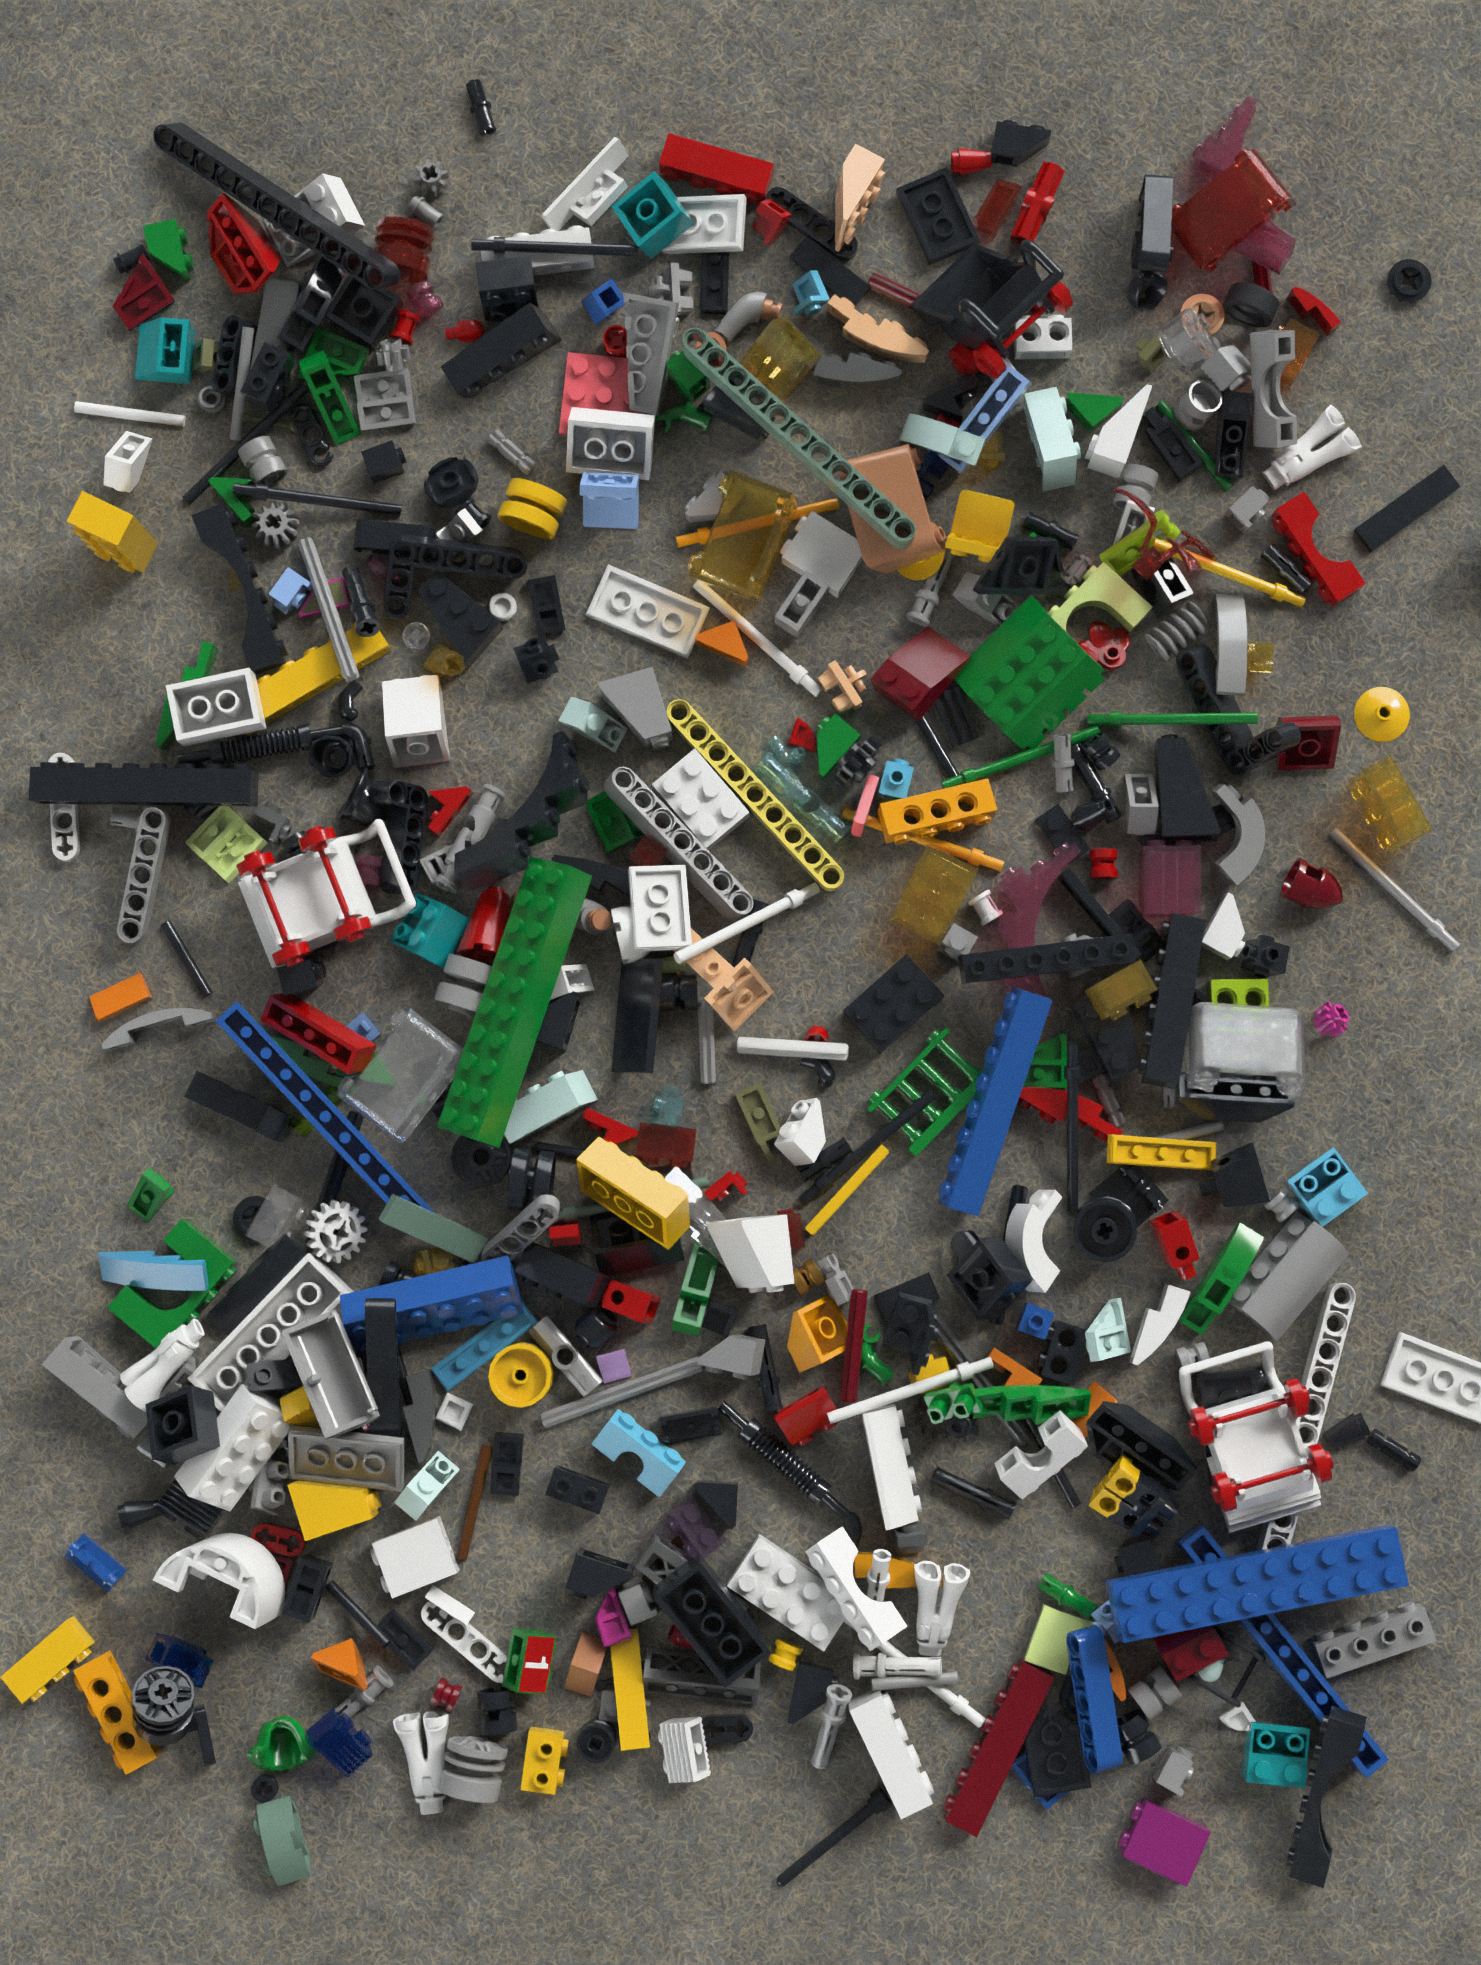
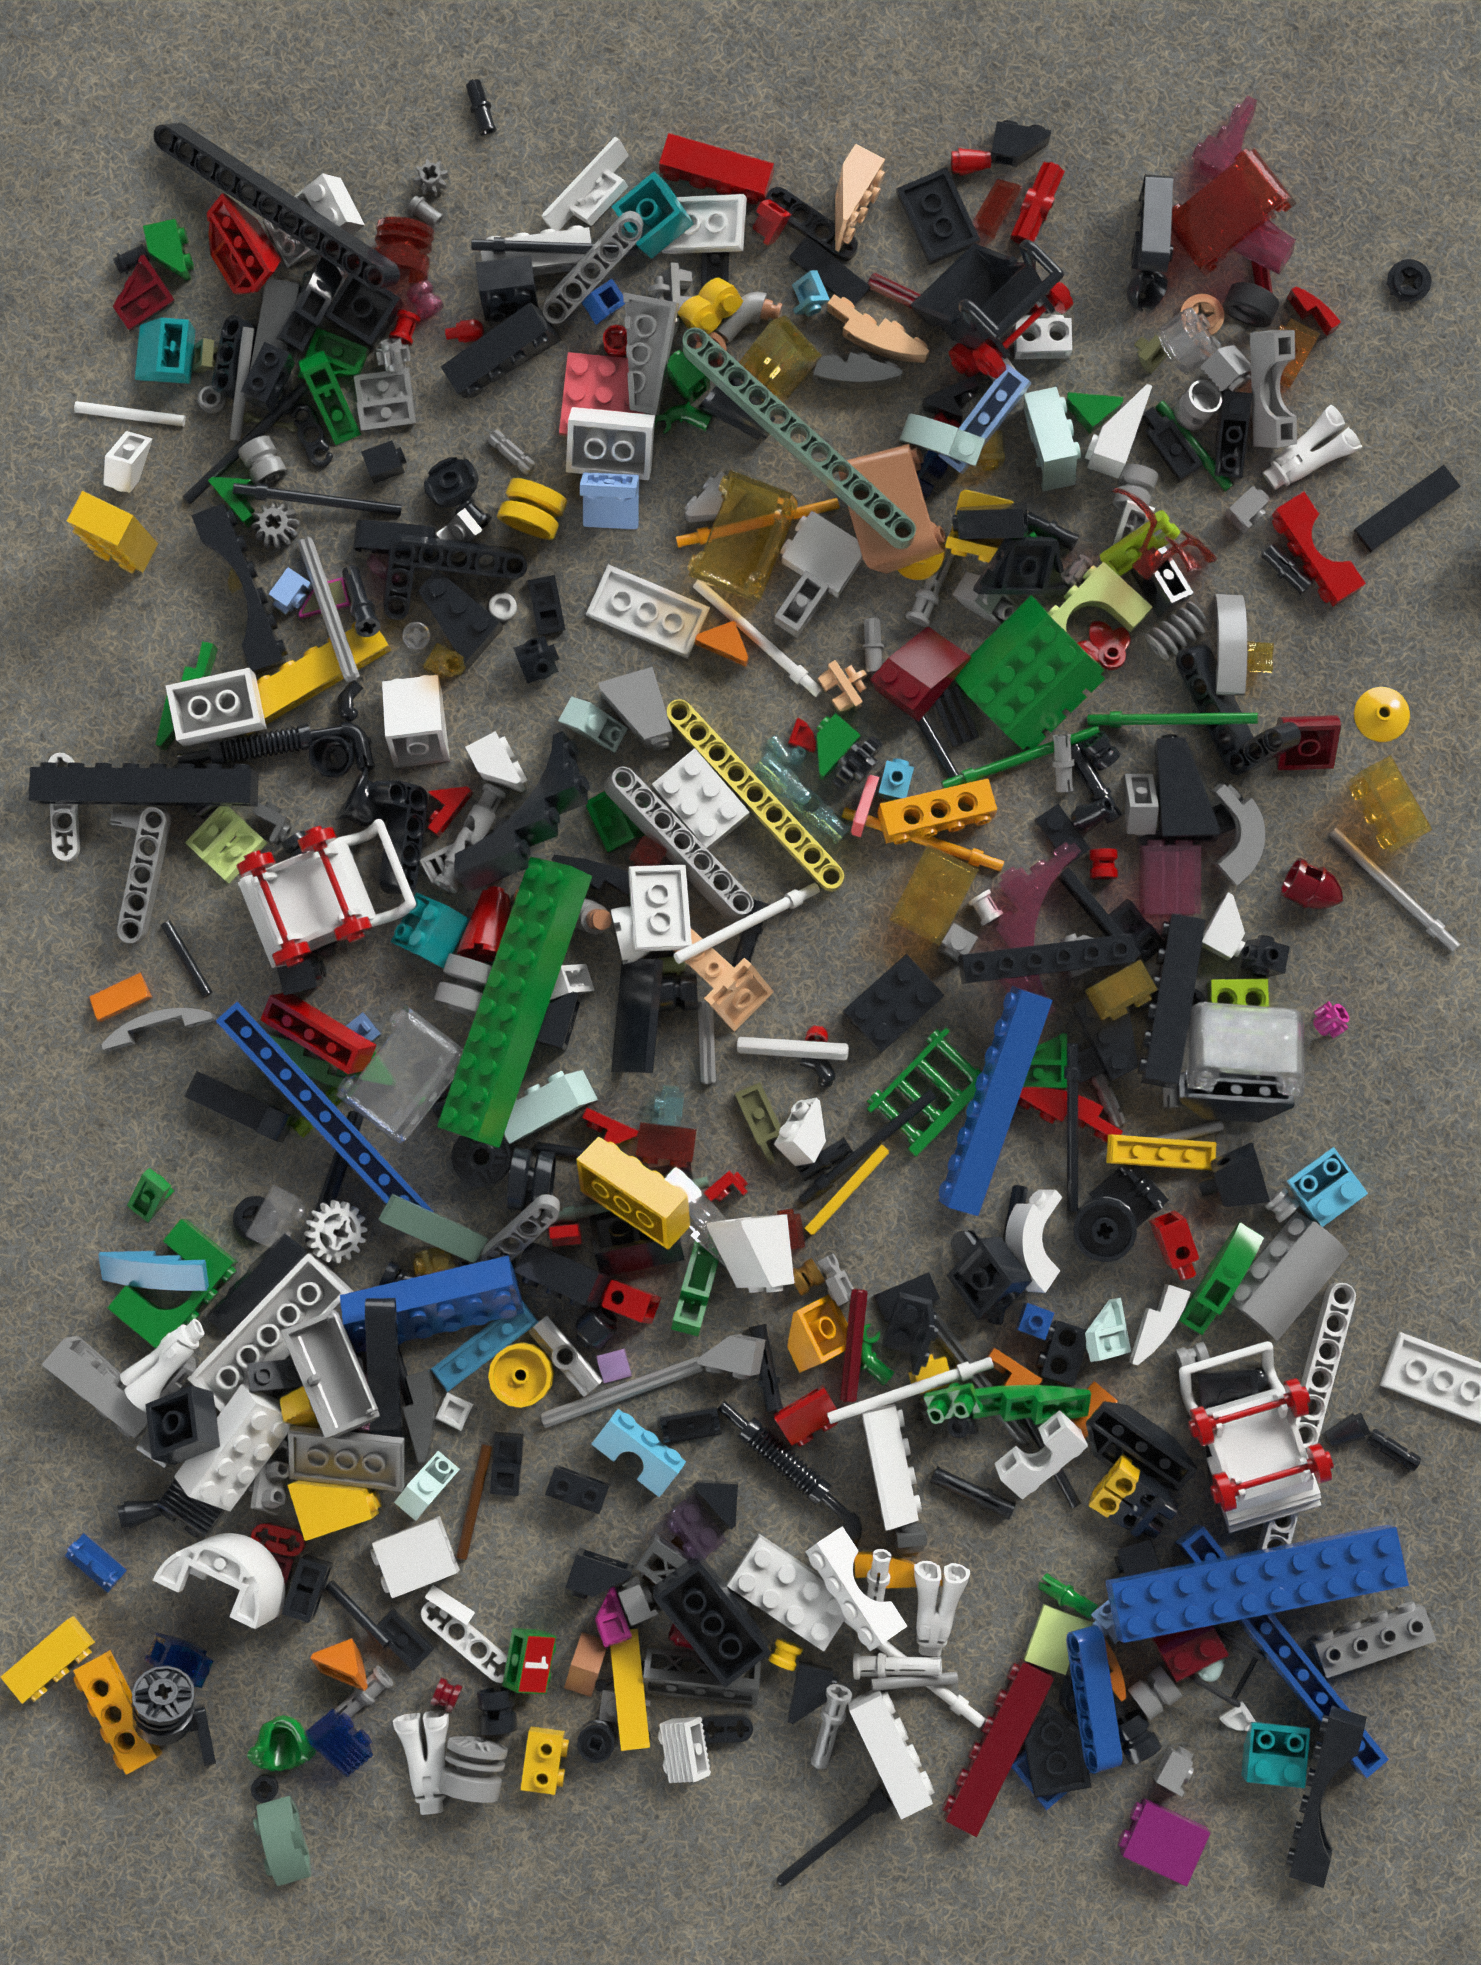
clear pink wheel [355,855,382,887] -> none
black panel [701,1300,738,1338] -> none
yellow bar [1150,538,1306,607] -> none
none -> white slope [465,731,528,792]
none -> light grey beam [543,211,643,324]
none -> yellow brick [678,278,743,334]
none -> light grey axle [862,618,884,674]
none -> black slope [952,502,1029,539]

